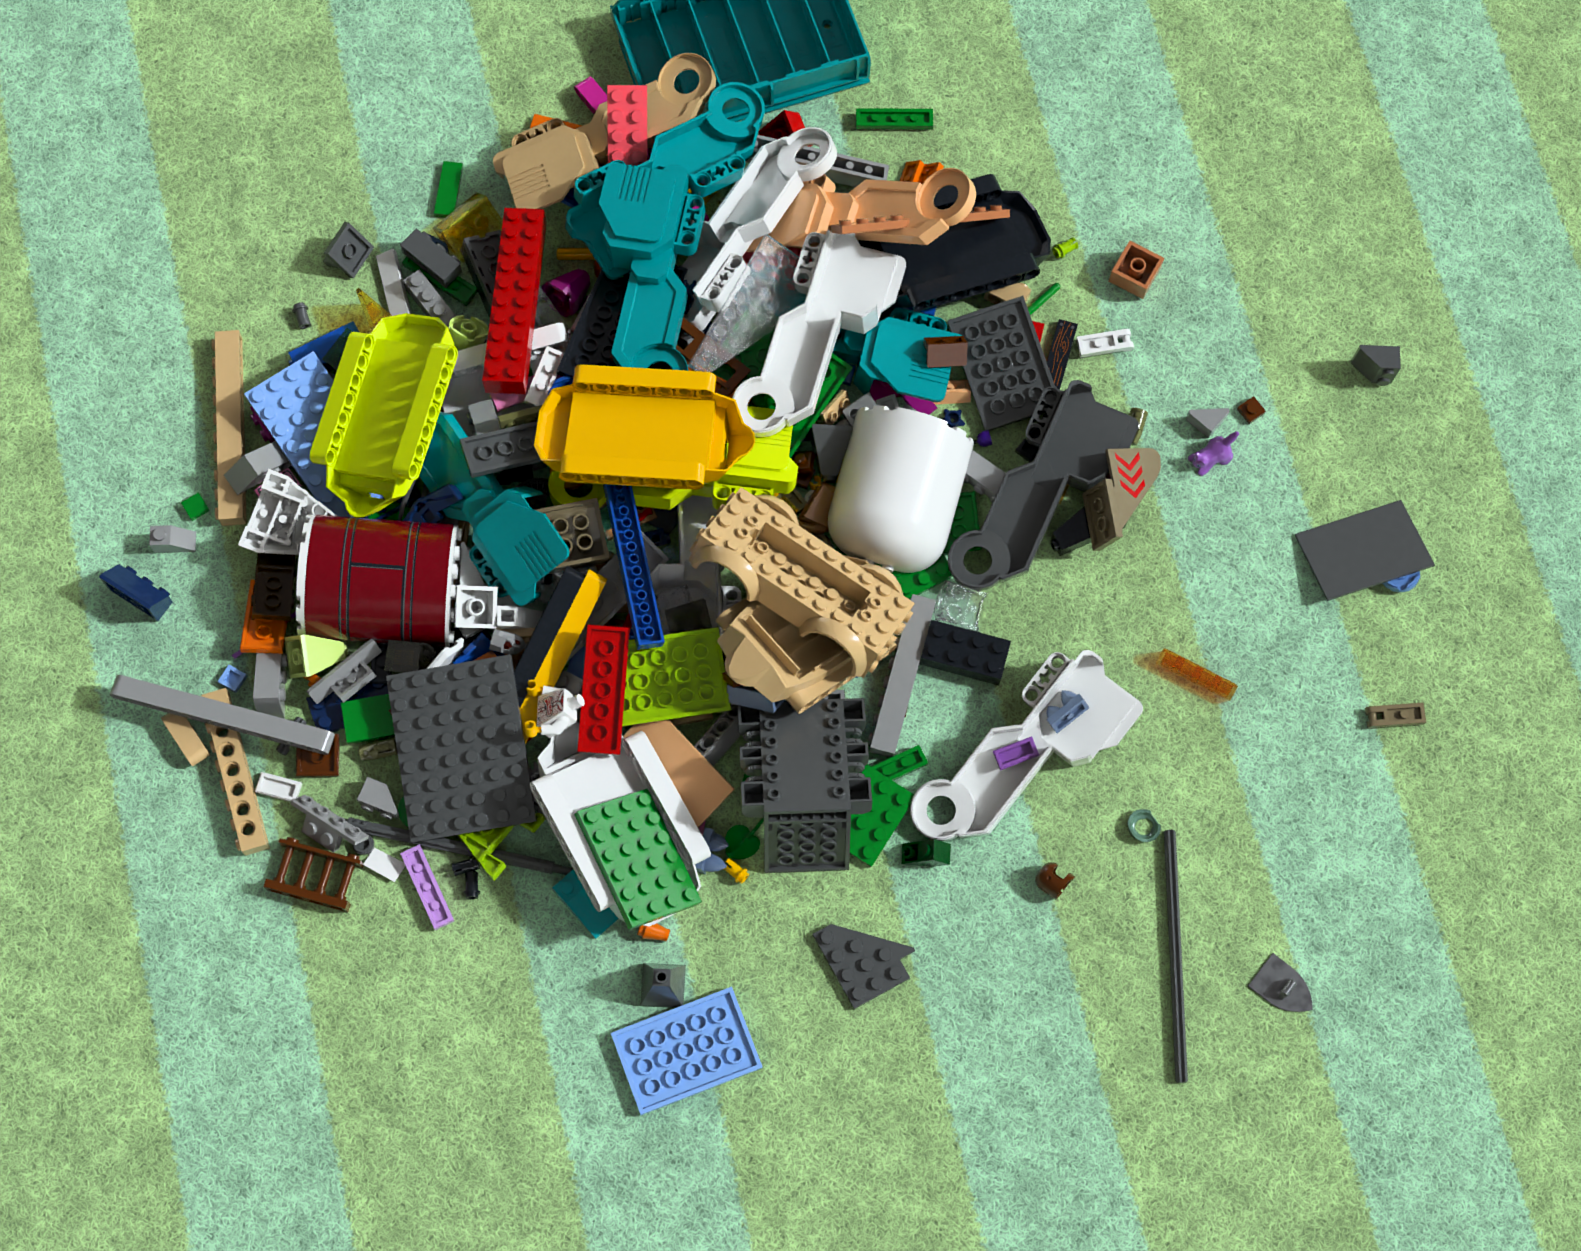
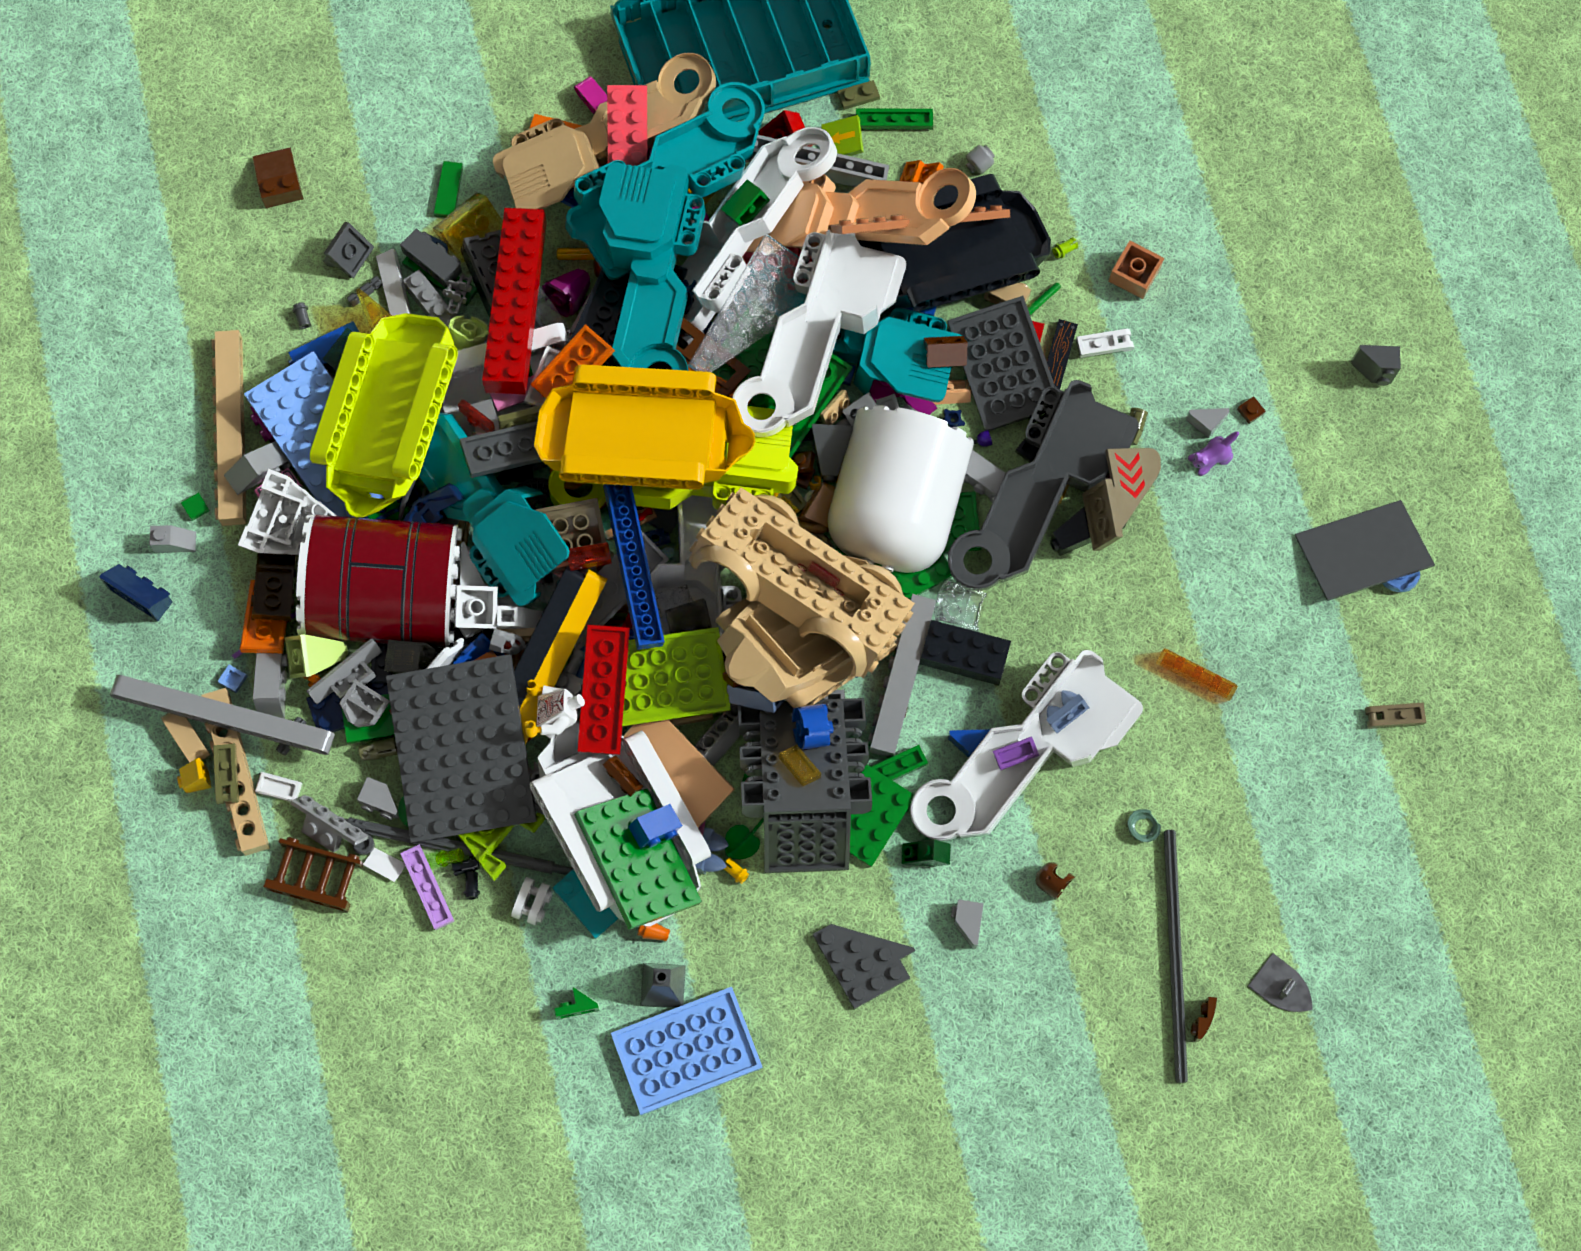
reddish brown plate [296,734,340,777] -> none
none -> yellow slope [177,758,212,793]
none -> olive plate [213,743,239,805]
none -> reddish brown slope [253,147,304,208]
none -> light grey slope [340,680,390,728]
none -> dark grey axle [347,276,383,306]
none -> clear neon green pin [435,848,464,867]
none -> light grey piece [442,274,472,317]
none -> clear red plate [458,399,495,433]
none -> white brick [511,877,553,926]
none -> orange tile [530,324,615,398]
none -> green slope [554,987,599,1020]
none -> light grey pin [564,648,585,676]
none -> clear red plate [568,542,612,571]
none -> reddish brown plate [603,756,644,797]
none -> brick [628,804,683,849]
none -> green brick [721,179,770,226]
none -> clear yellow tile [779,745,821,786]
none -> blue brick [792,704,834,750]
none -> dark red piece [797,562,844,596]
none -> lime tile [821,115,864,156]
none -> olive plate [837,80,880,110]
none -> blue slope [948,729,991,758]
none -> light grey slope [951,899,984,949]
none -> light grey head [966,145,995,174]
none -> reddish brown slope [1191,997,1217,1042]

